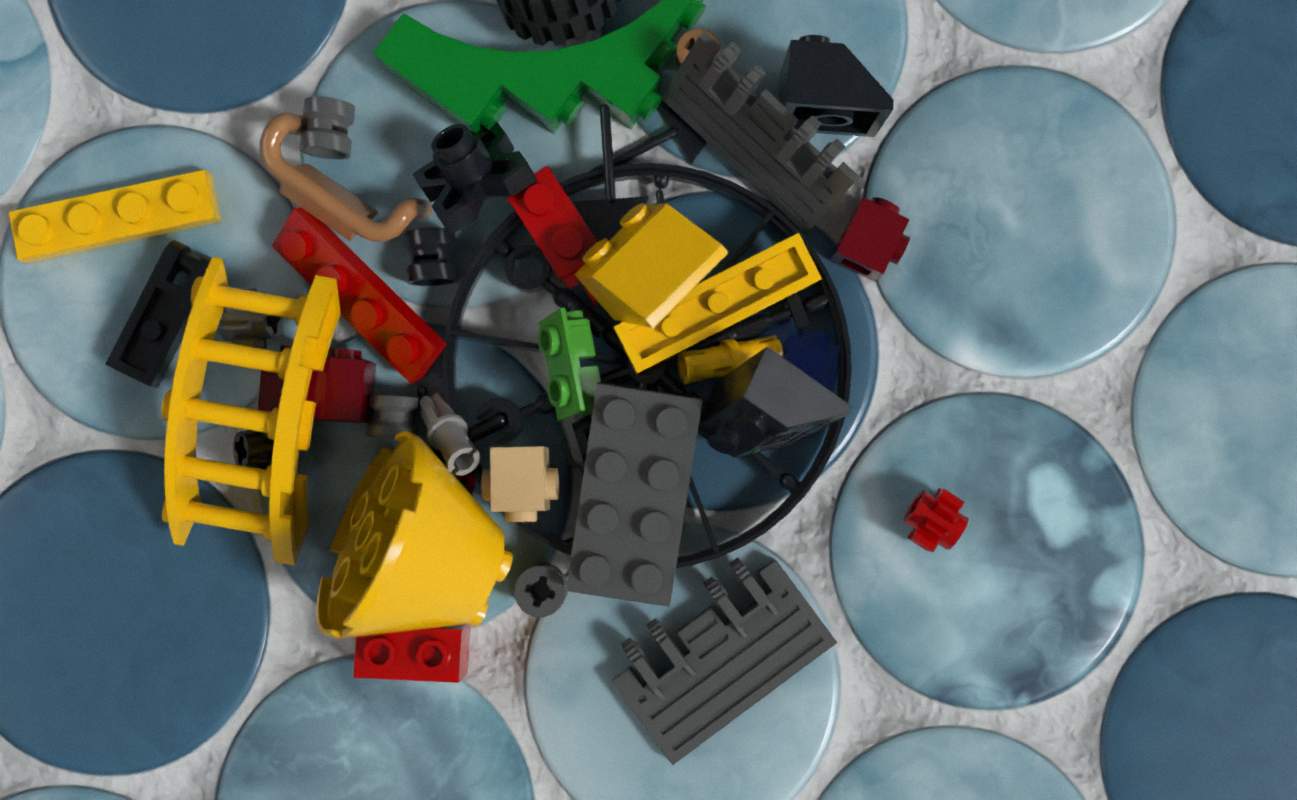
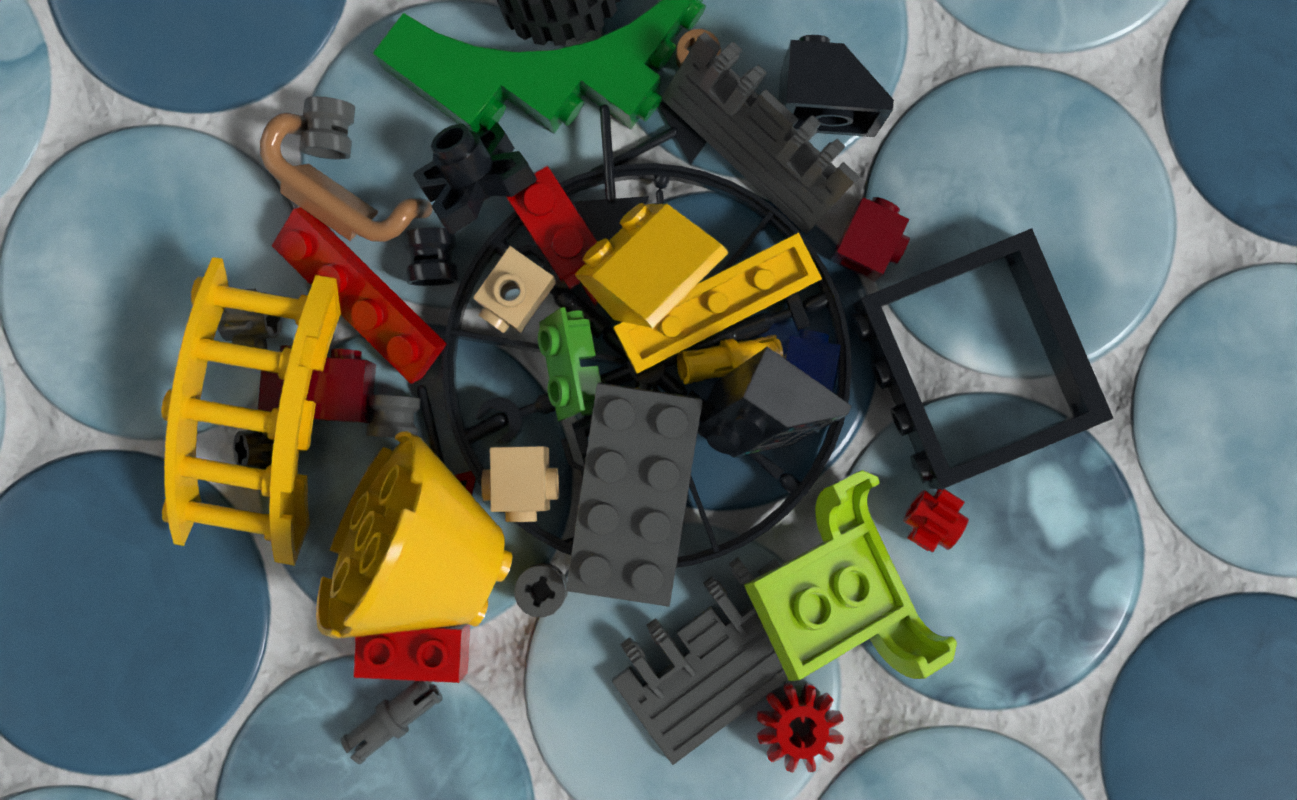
yellow plate [8,169,221,264] -> none
black plate [105,240,212,388] -> none
light grey axle [419,393,480,476] -> none
none -> dark grey pin [341,681,443,764]
none -> tan brick [473,246,556,333]
none -> lime piece [744,470,957,681]
none -> red gear [756,683,844,772]
none -> black window [852,228,1114,490]

